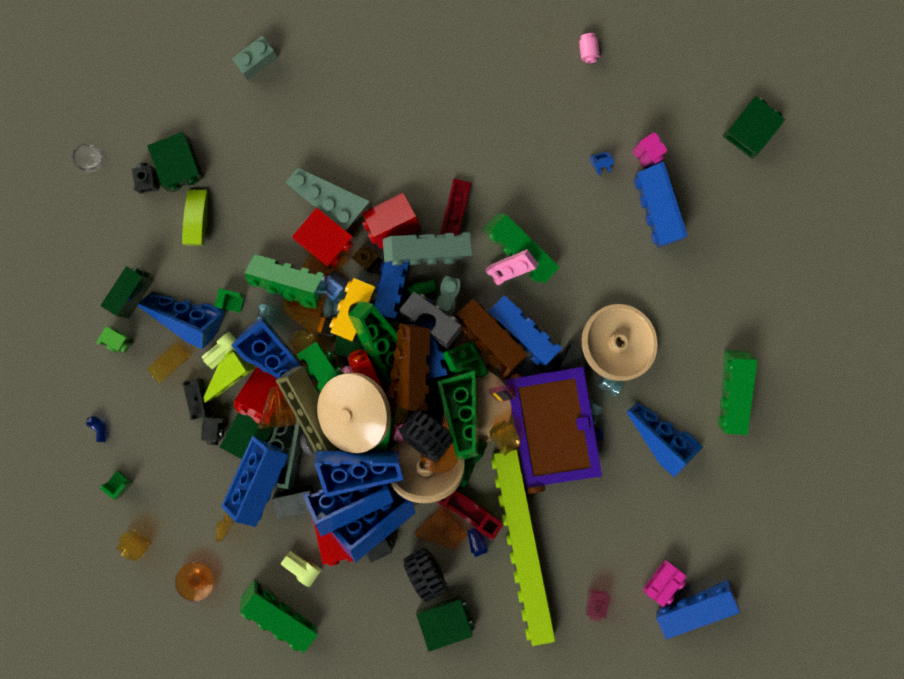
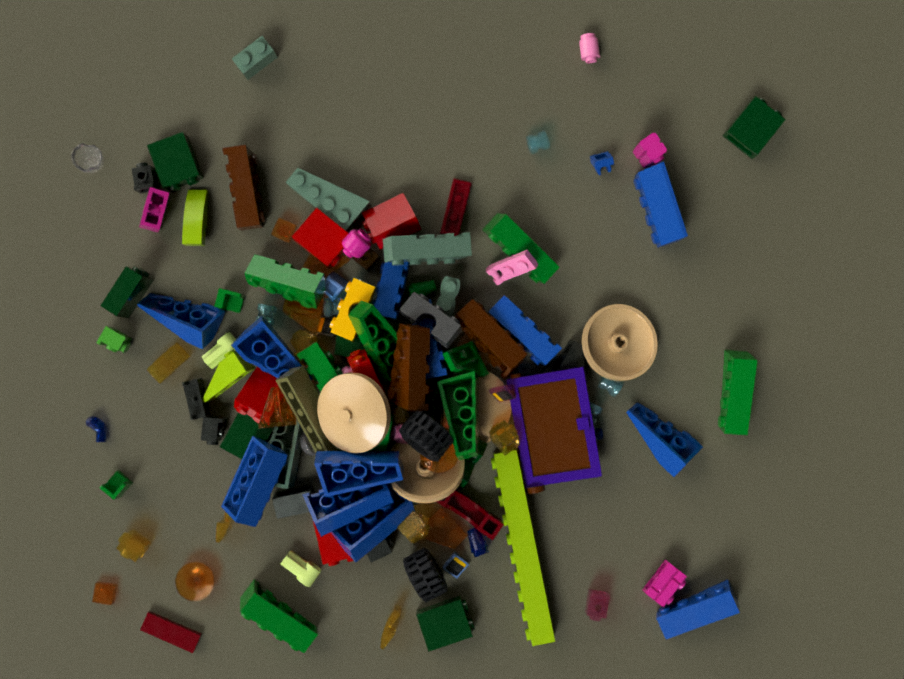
none -> clear orange plate [92,581,117,605]
none -> dark pink brick [139,187,169,233]
none -> dark red tile [140,611,202,653]
none -> reddish brown wedge [222,145,265,231]
none -> clear orange plate [271,218,297,243]
none -> dark pink head [342,229,371,258]
none -> clear yellow slope [380,605,402,650]
none -> clear yellow brick [397,511,431,544]
none -> slope [442,552,469,579]
none -> clear light blue wheel [526,130,550,154]

